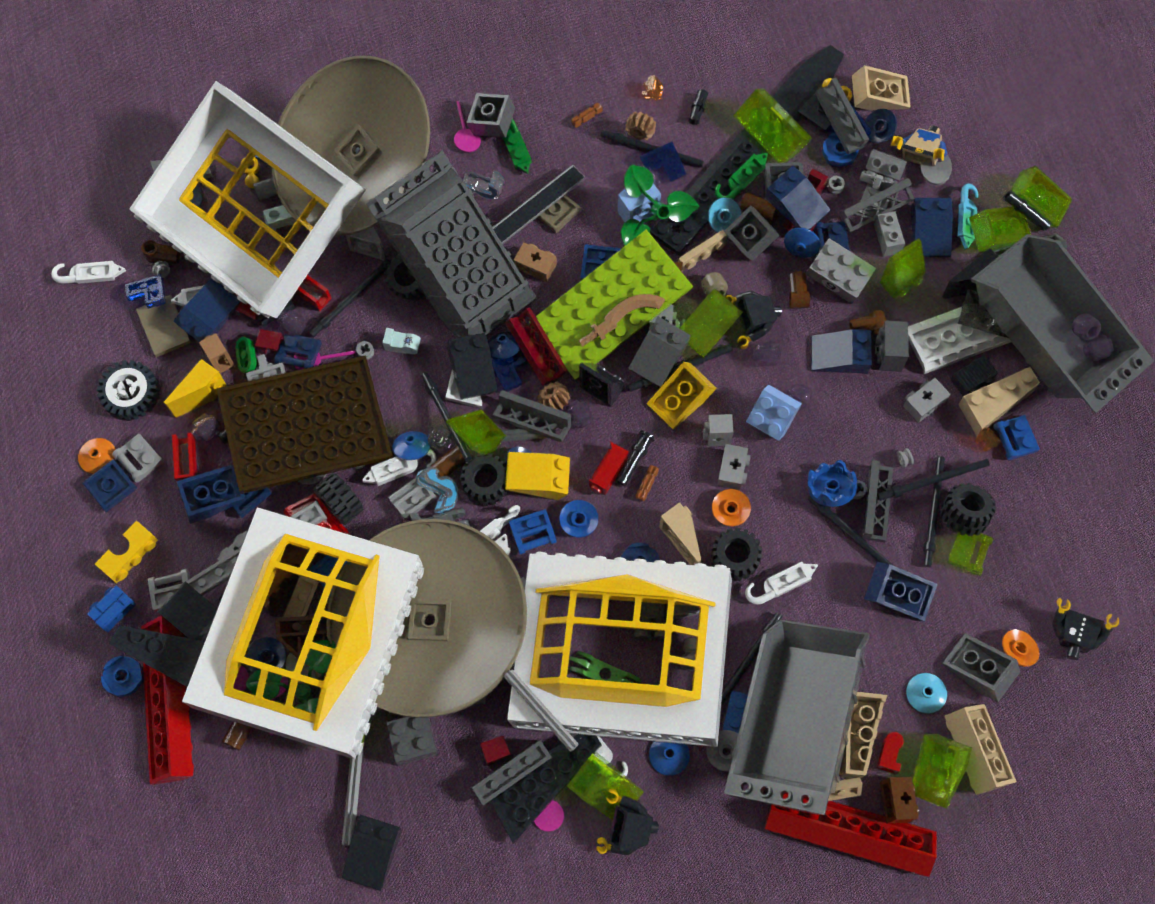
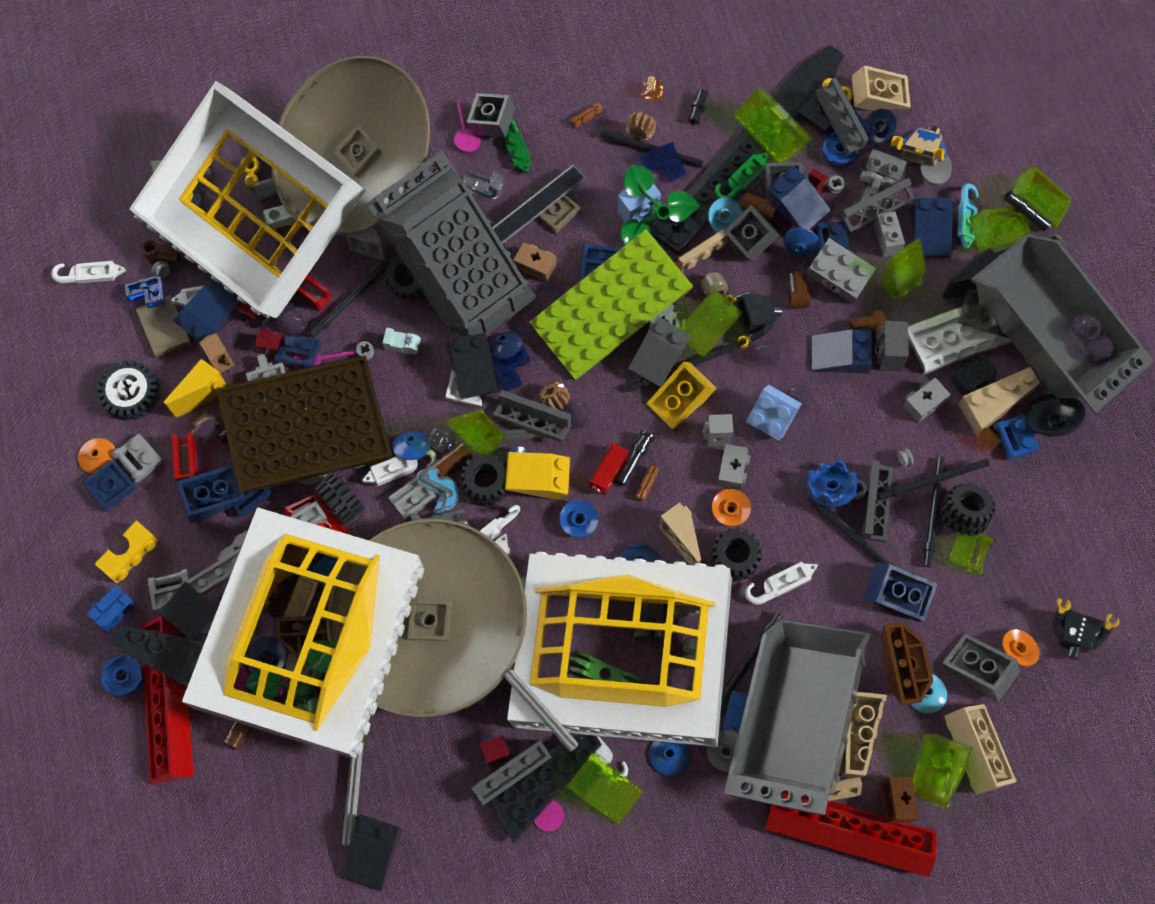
green plate [235,337,257,373] -> none
dark grey brick [387,717,438,766] -> none
black bar [421,372,472,462] -> none
dark red fence [506,308,567,385] -> none
blue plate [509,509,557,555] -> none
medium nougat sword [579,294,665,347] -> none
black slope [579,362,624,407] -> none
black torso [597,789,659,855] -> none
red leg [876,732,904,774] -> none
none -> reddish brown wedge [881,623,933,705]
none -> black dish [1025,394,1085,437]

